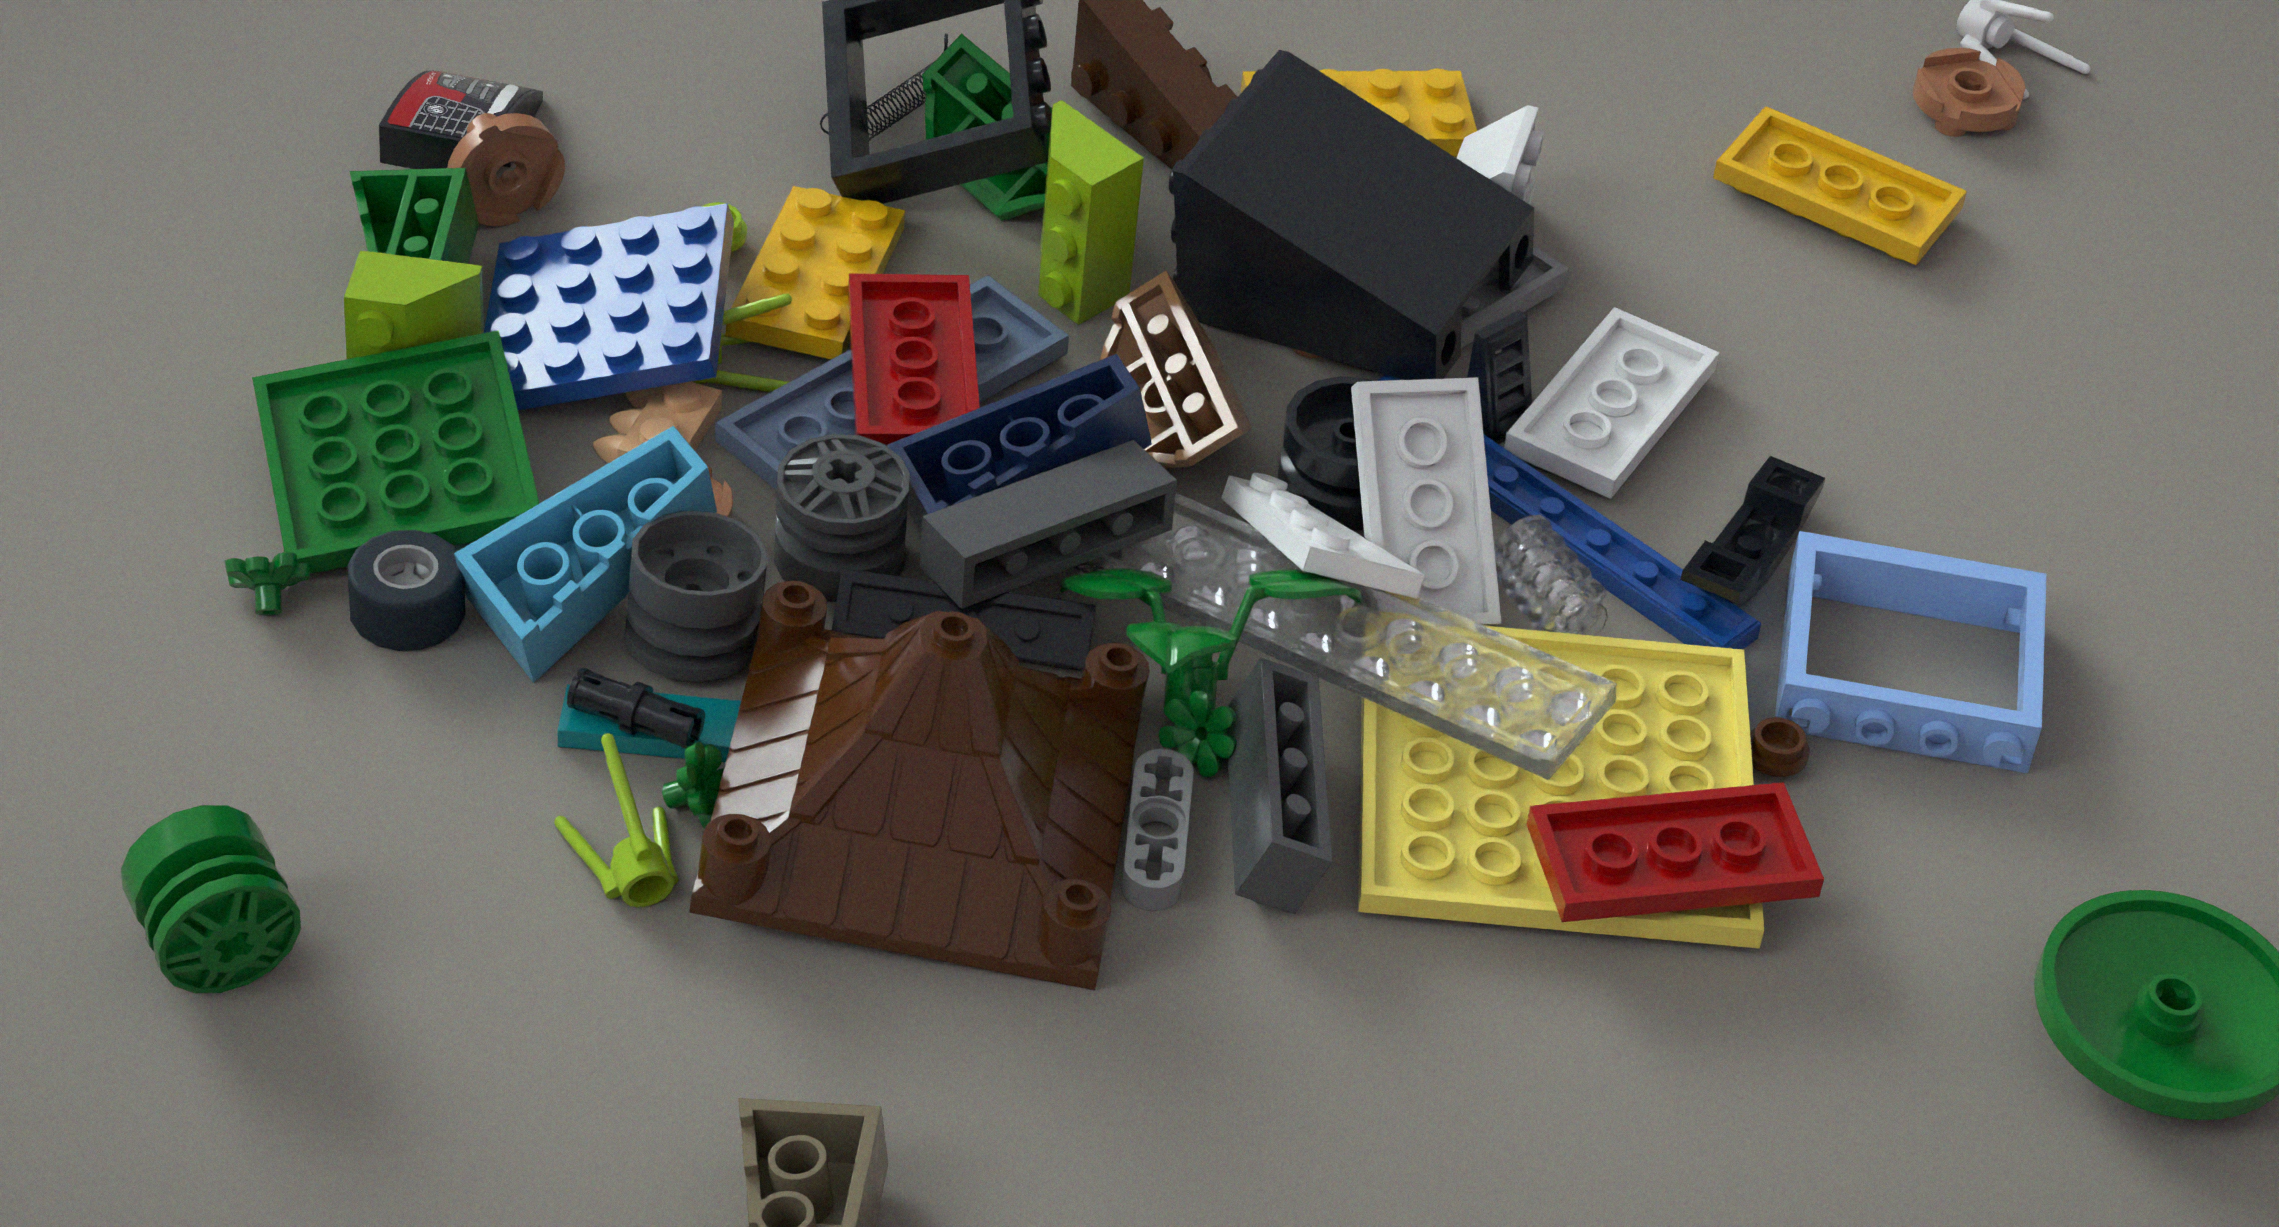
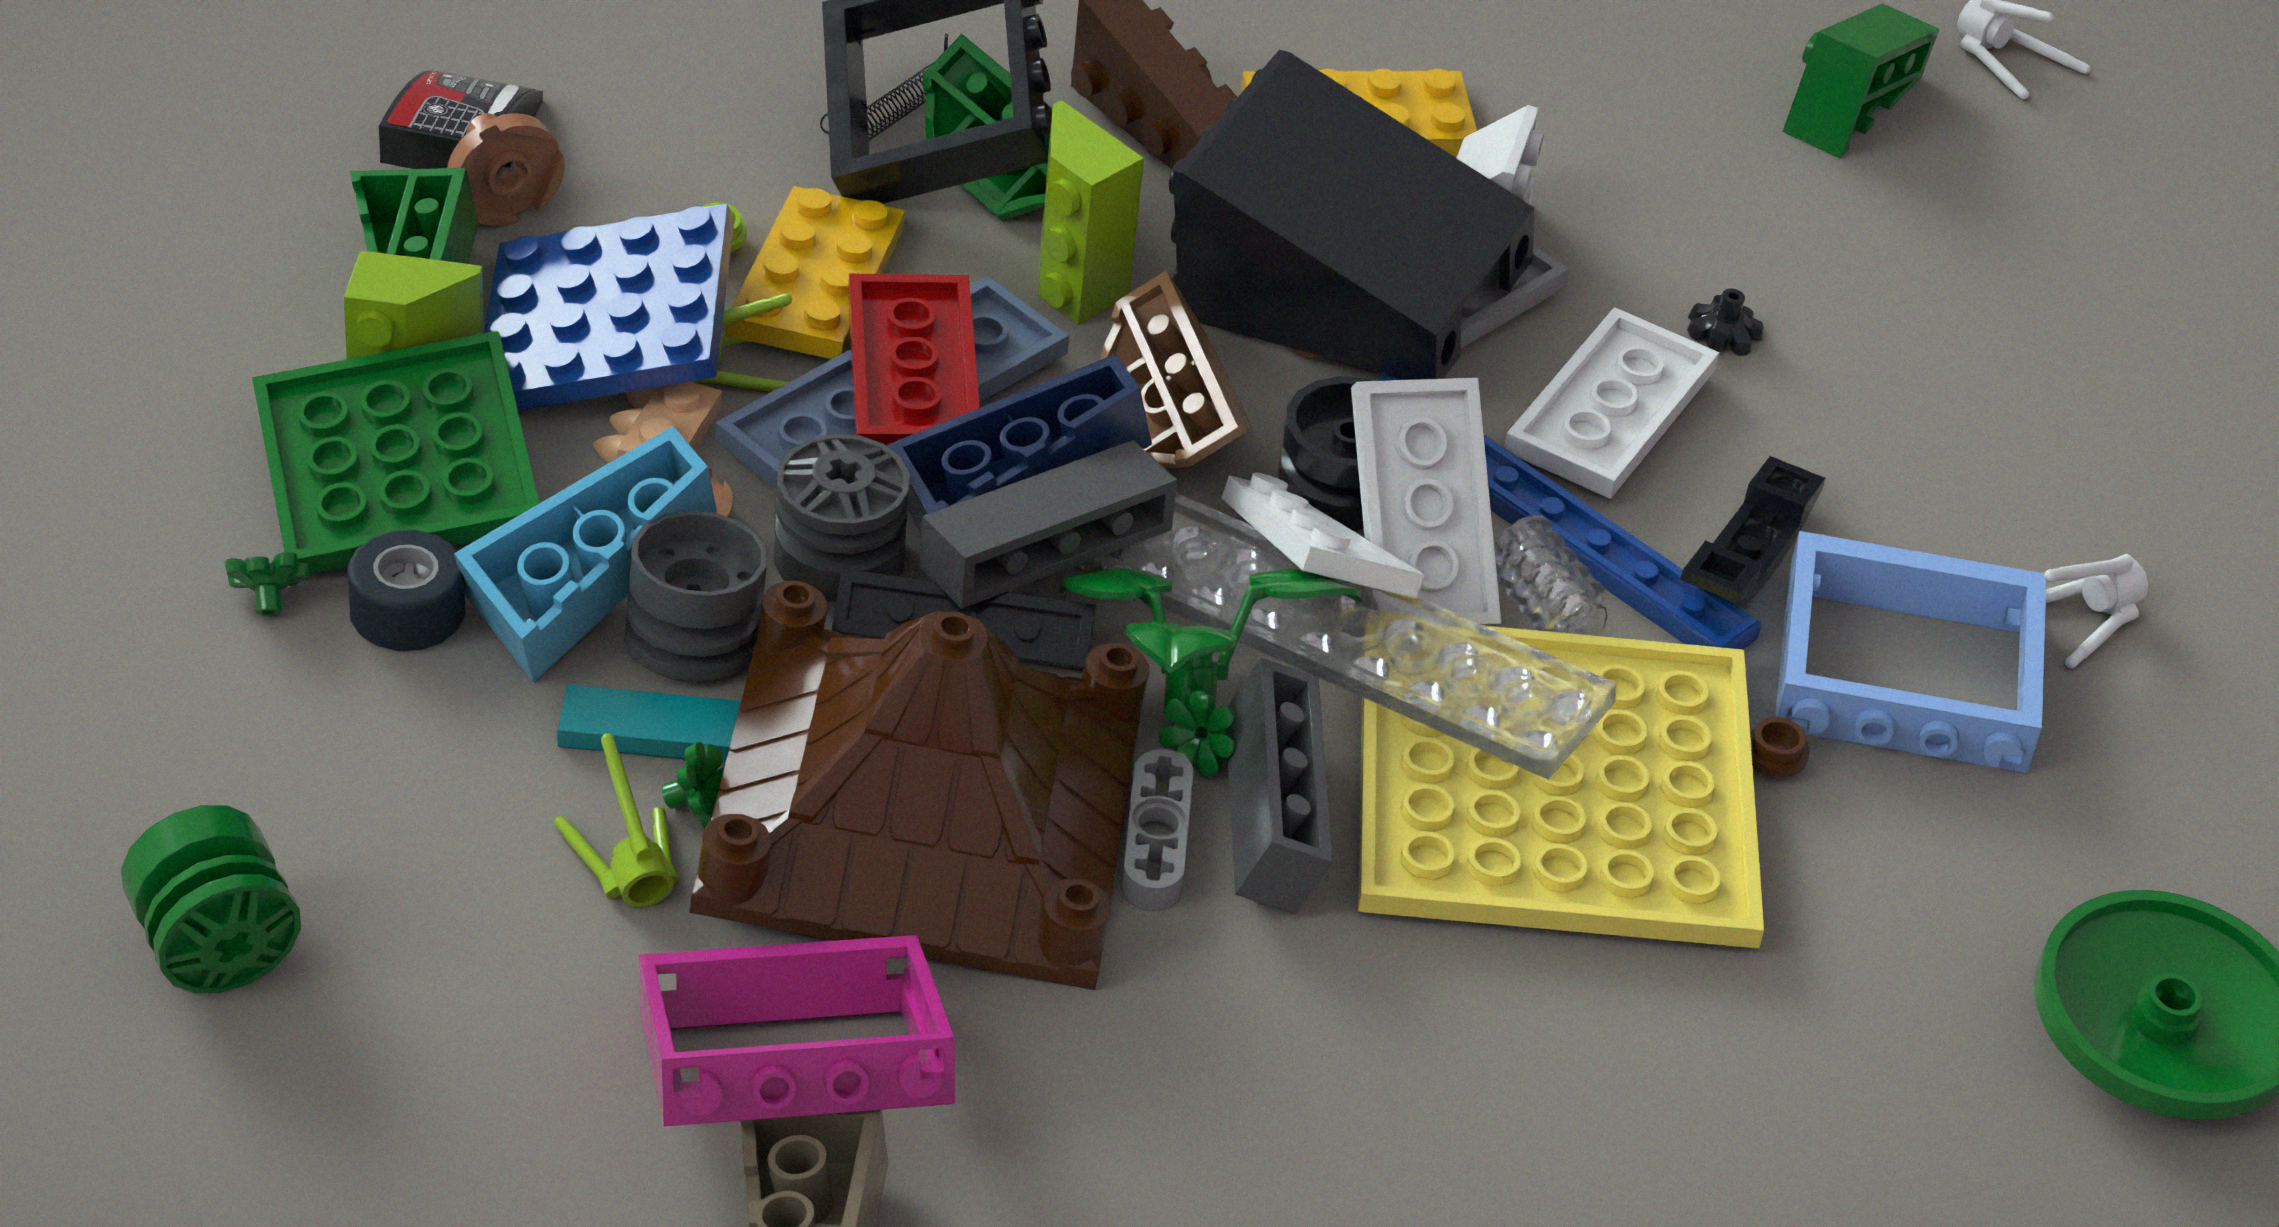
black pin [567,668,705,749] -> none
black slope [1467,310,1532,444] -> none
red plate [1526,782,1824,922] -> none
yellow plate [1713,106,1967,265] -> none
nougat plate [1912,48,2026,137] -> none
none -> dark pink window [638,935,955,1127]
none -> black plant [1687,288,1764,356]
none -> green wedge [1782,3,1940,158]
none -> white plant [2044,554,2148,669]

